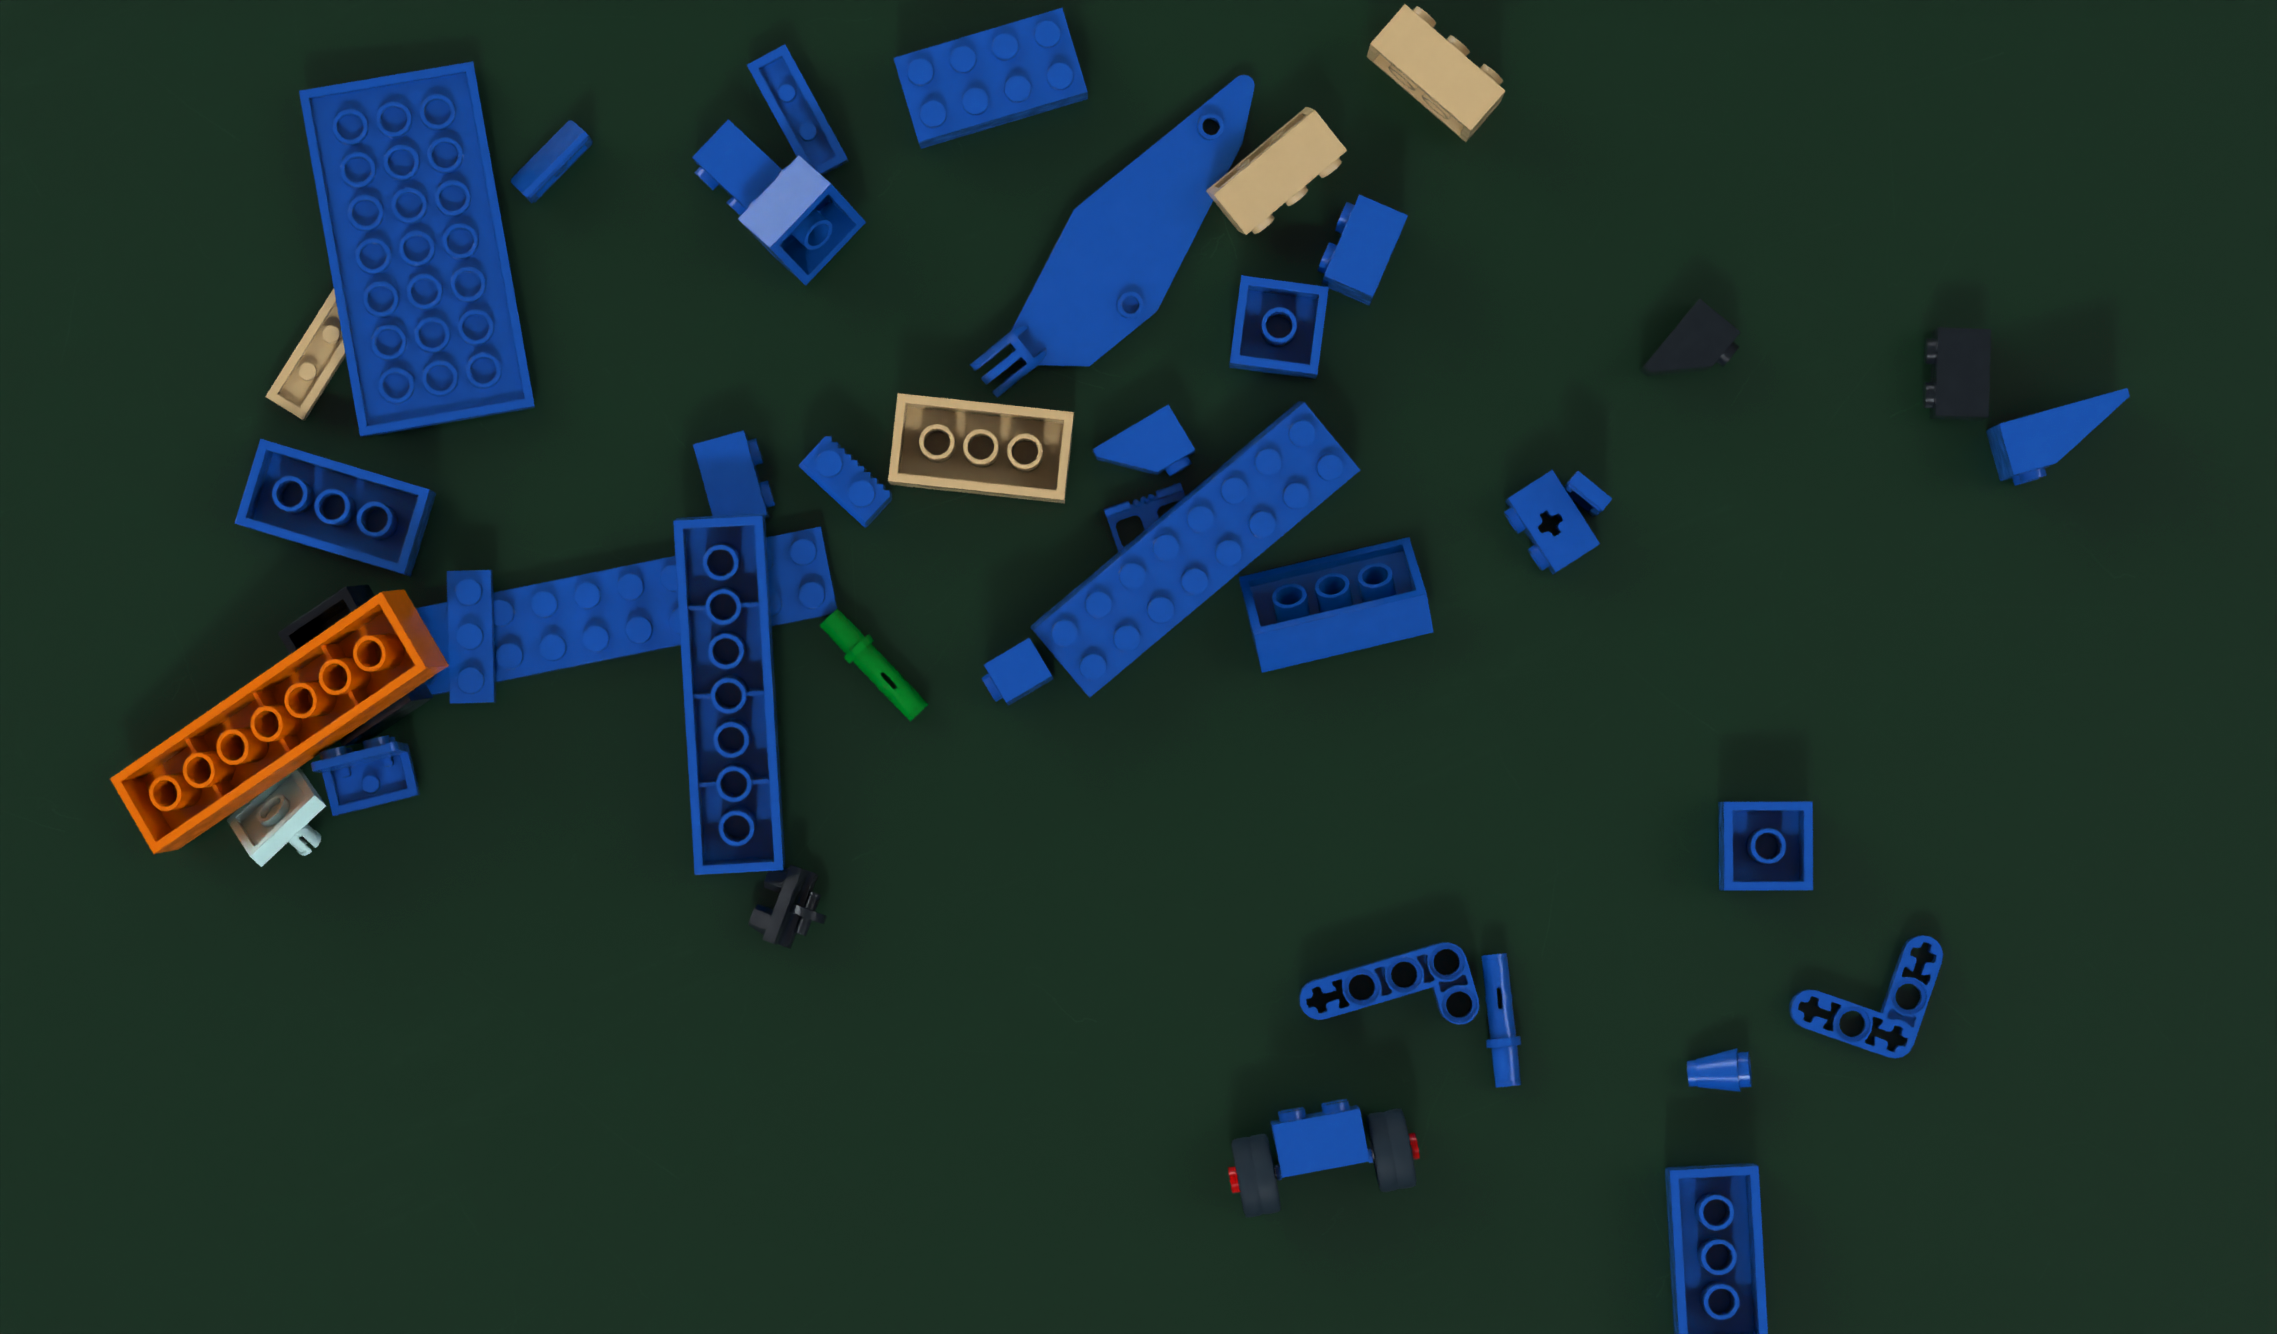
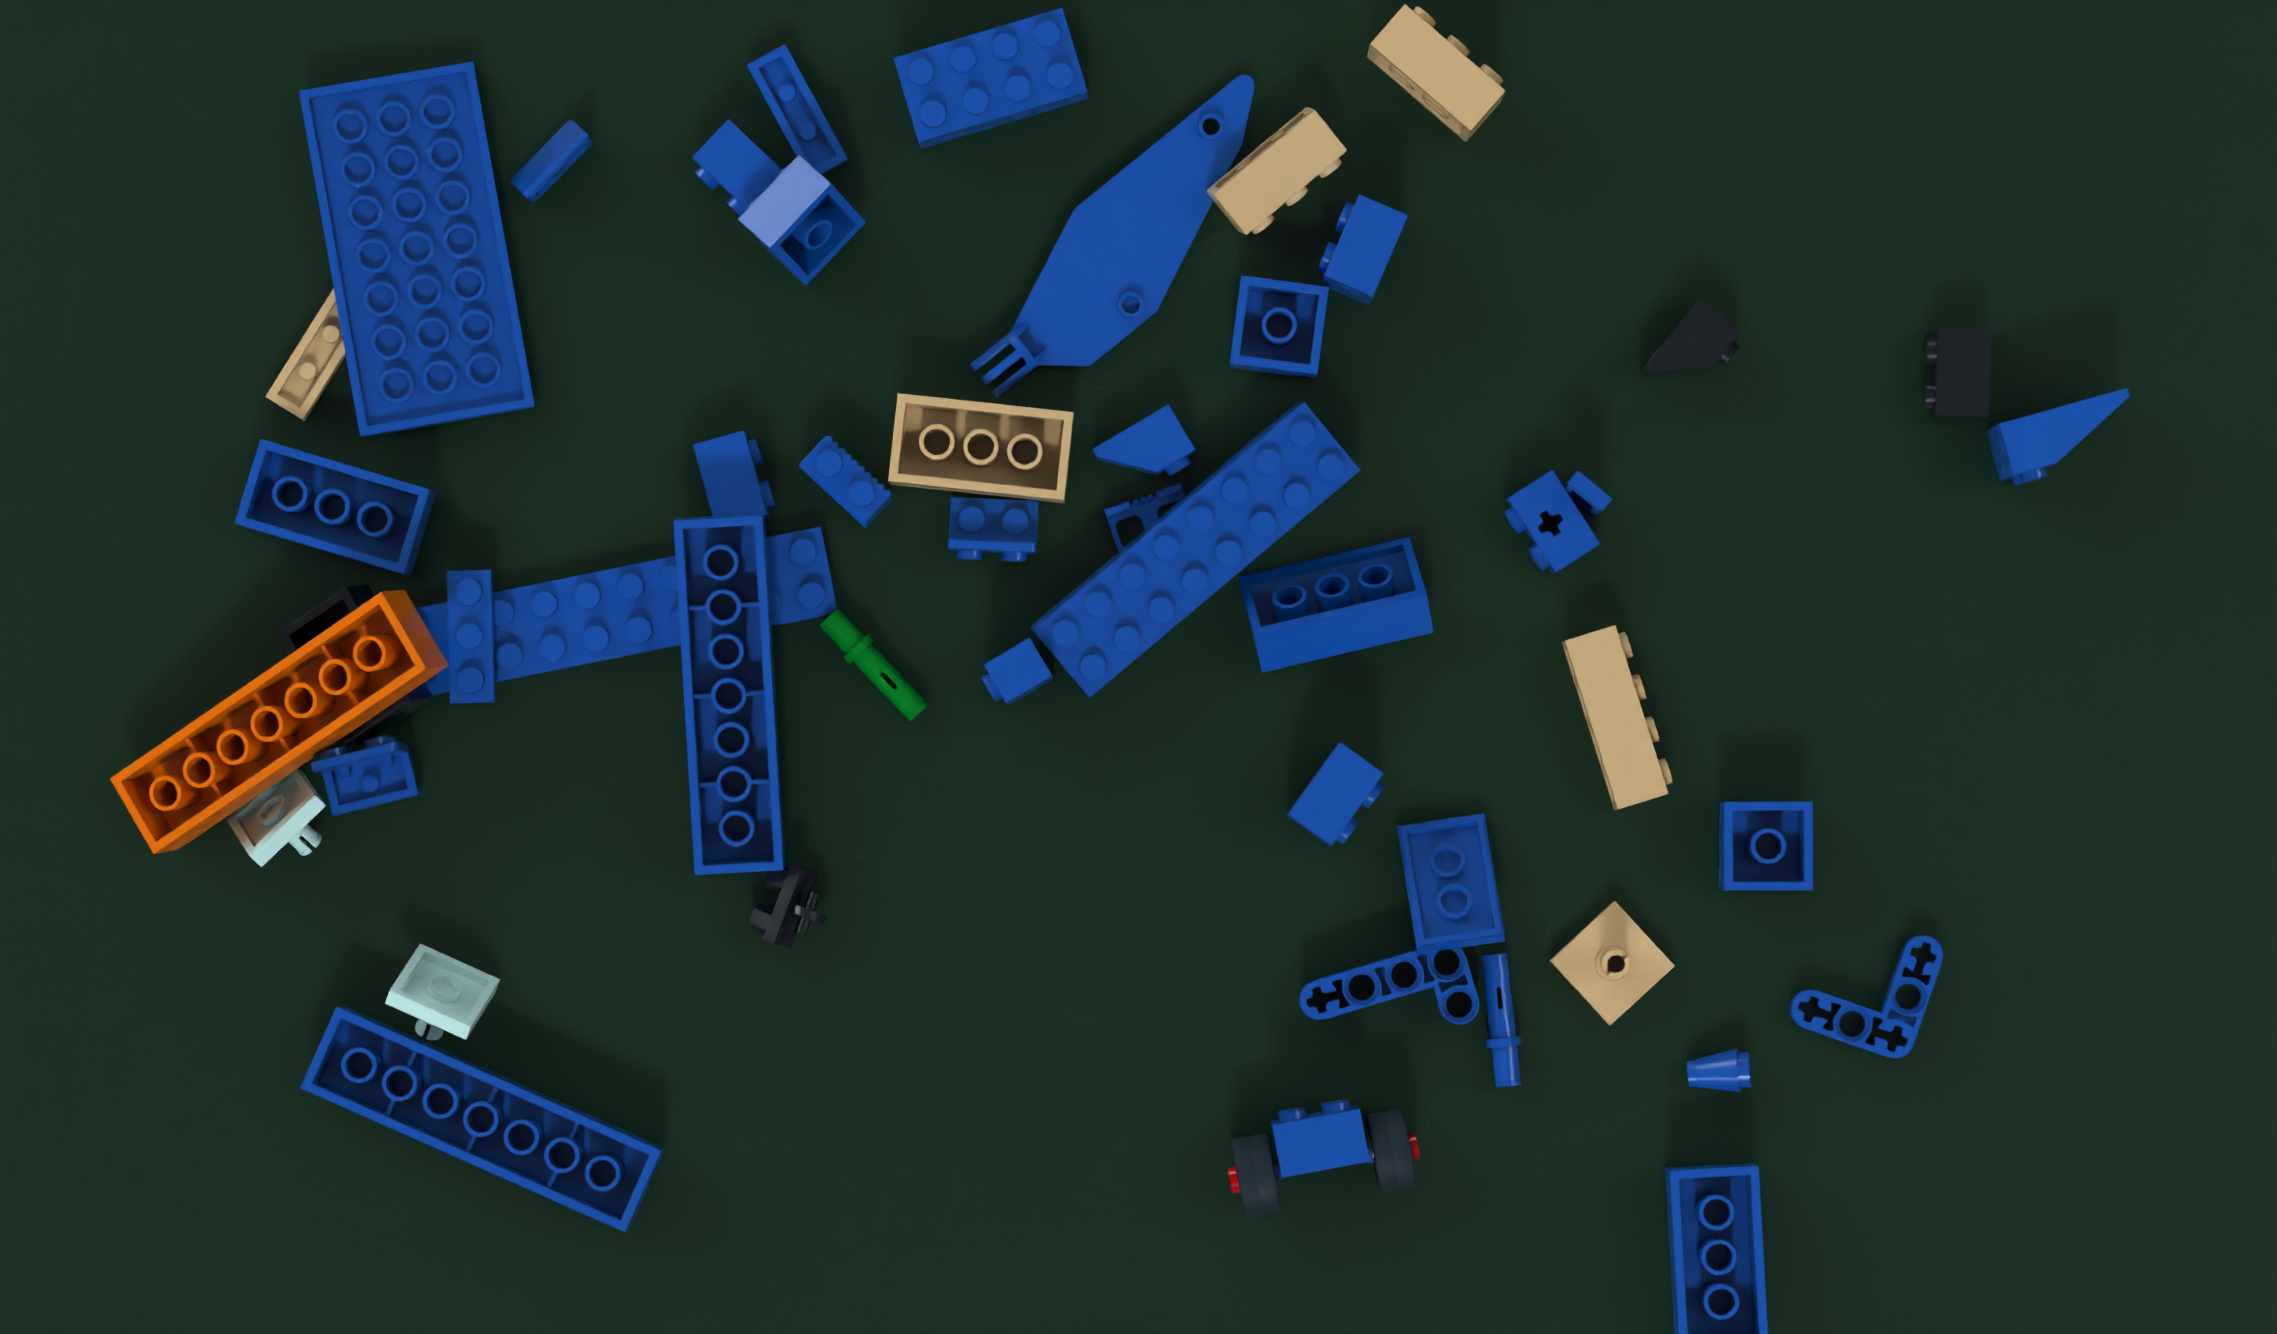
none -> blue brick [300,1005,666,1232]
none -> light aqua tile [385,944,500,1040]
none -> blue bracket [948,497,1039,562]
none -> blue brick [1286,742,1385,846]
none -> blue tile [1397,813,1505,954]
none -> tan tile [1549,901,1675,1025]
none -> tan brick [1562,625,1673,810]

